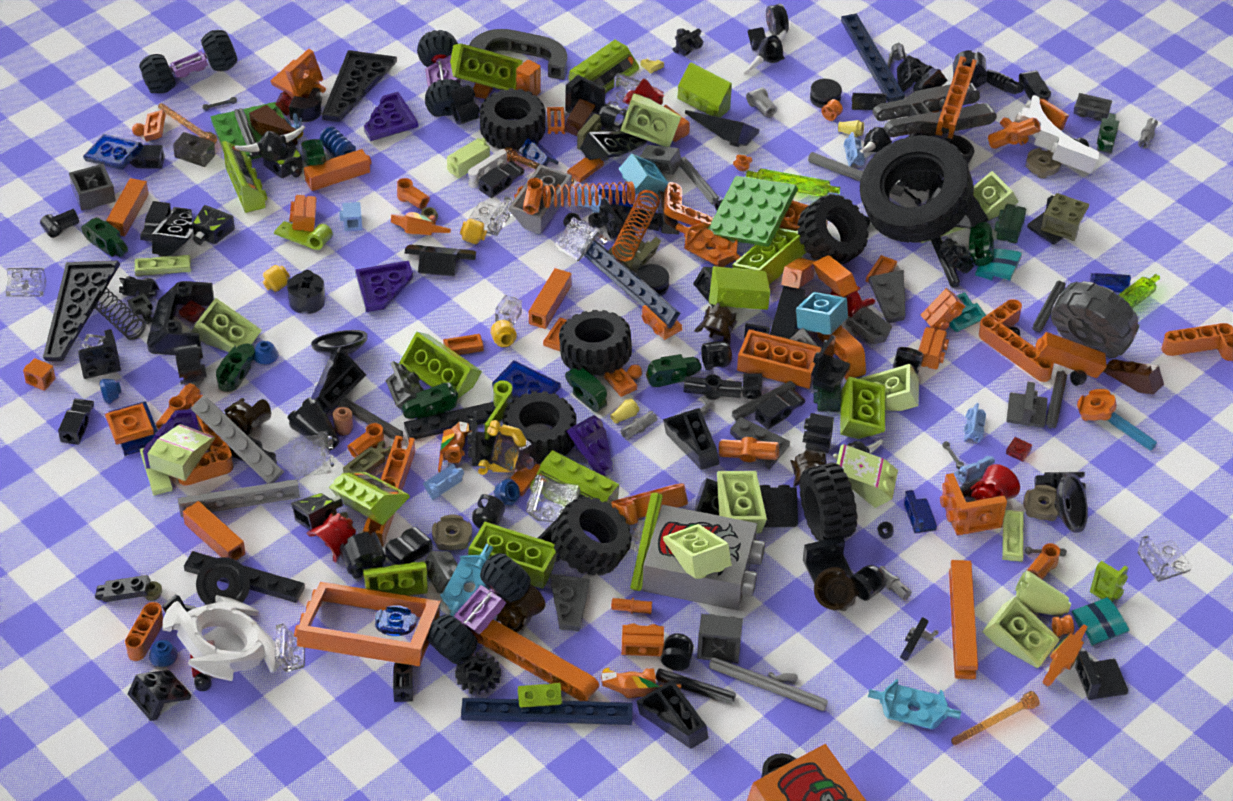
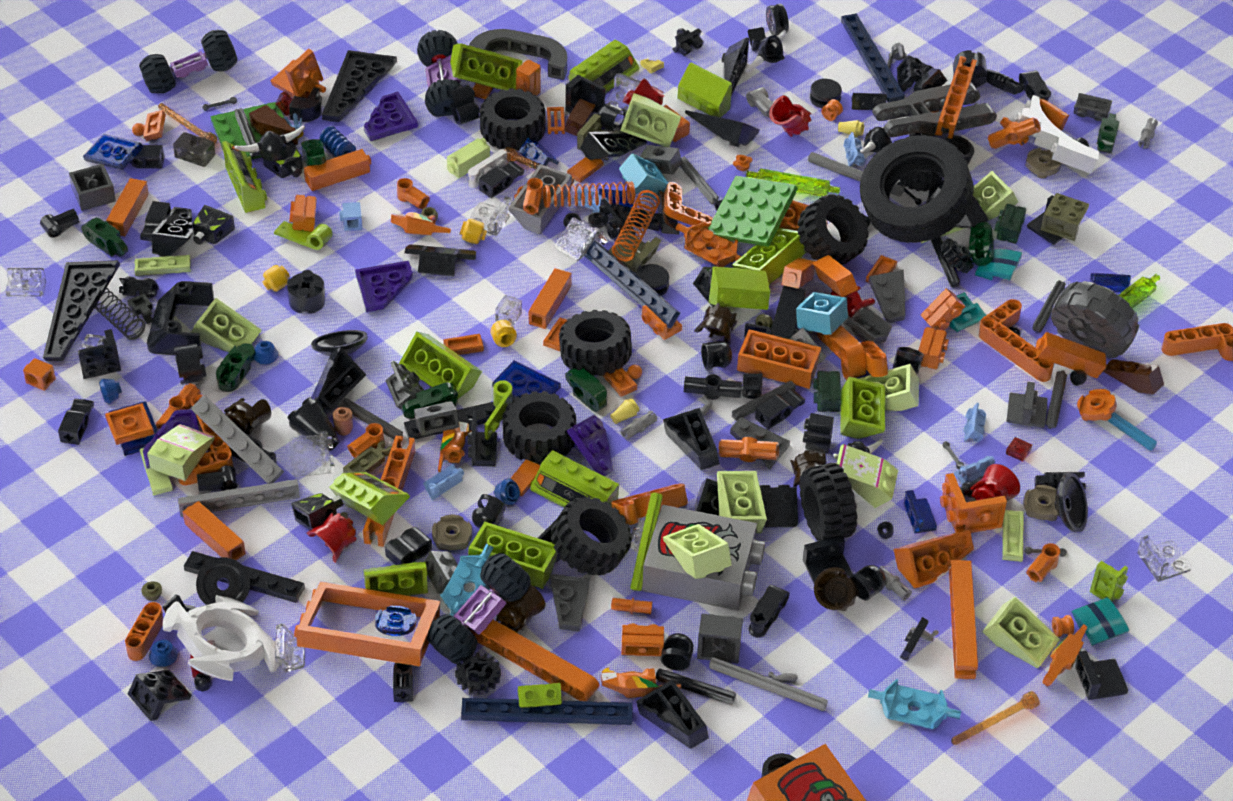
black hinge [95,575,151,602] -> none
clear red plate [179,300,206,324] -> none
black brick [339,532,386,579] -> none
torso [478,420,536,475] -> none
clear bracket [525,475,580,522] -> none
dark green piece [646,354,702,387] -> none
black bracket [812,335,850,393] -> none
yellowish green cone [1015,570,1071,616] -> none
none -> black piece [197,466,237,491]
none -> dark grey brick [414,401,459,436]
none -> black wedge [721,37,749,96]
none -> black piece [748,584,790,638]
none -> olive plate [755,314,773,330]
none -> red hat [769,95,812,137]
none -> orange beam [860,341,888,377]
none -> orange wedge [893,530,974,588]

